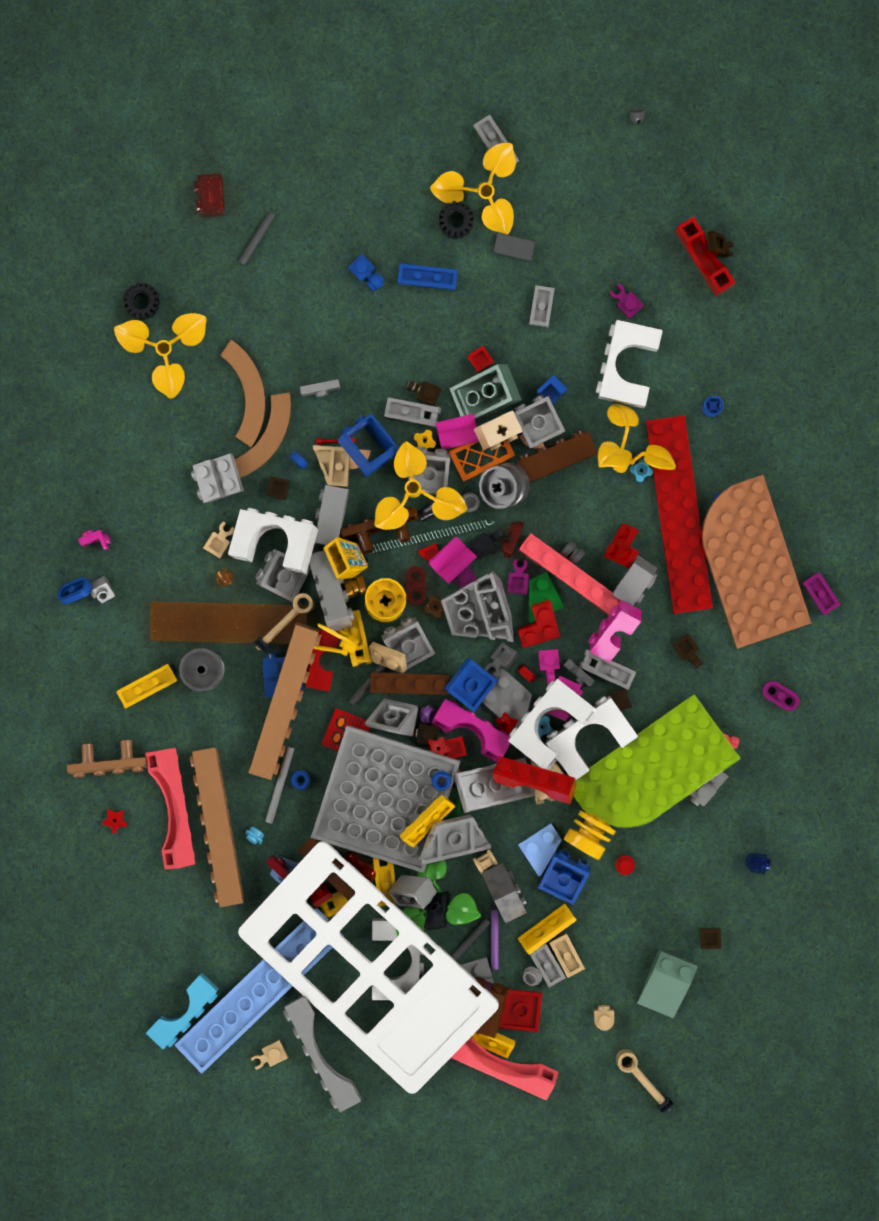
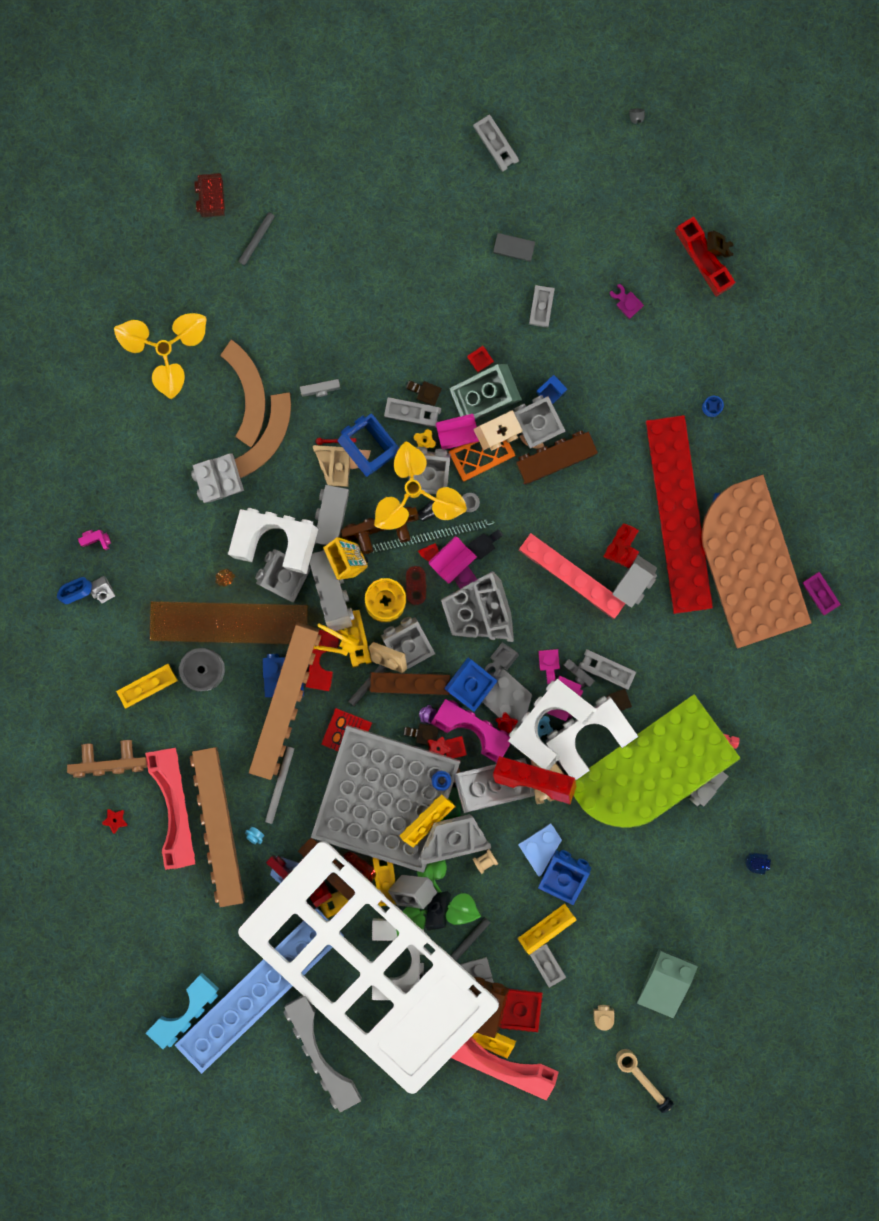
black tyre [123,282,160,320] -> none
tan plate [203,522,235,559] -> none
tan plate [251,1039,288,1070] -> none
tan piece [254,594,315,653] -> none
dark brown plate [266,476,290,500] -> none
blue tile [289,452,308,470] -> none
blue plate [291,770,311,790] -> none
pearl gold wheel [344,574,367,598] -> none
blue plate [348,254,385,291] -> none
light grey slope [365,698,418,736] -> none
blue plate [397,264,458,291] -> none
clear orange plate [424,595,444,618] -> none
yellow plant [430,143,516,235] -> none
black tyre [439,201,474,239] -> none
flat silver wheel [479,463,530,509] -> none
flat silver brick [482,863,527,923] -> none
medium lavender bar [491,910,499,970] -> none
clear red plate [501,520,524,559] -> none
magenta plate [507,560,530,595] -> none
red plate [517,599,560,648] -> none
red piece [517,663,537,683] -> none
light grey plate [523,966,542,986] -> none
green wing [529,572,564,623] -> none
tan plate [549,933,585,978] -> none
dark grey wheel [559,540,586,565] -> none
yellow wheel [564,810,616,860] -> none
arch [589,600,642,662] -> none
white arch [596,320,663,409] -> none
yellow plant [598,404,676,473] -> none
red plate [615,855,635,875] -> none
medium azure plate [630,459,653,482] -> none
dark brown plate [672,634,703,669] -> none
dark brown plate [700,928,721,949] -> none
magenta plate [762,681,799,711] -> none

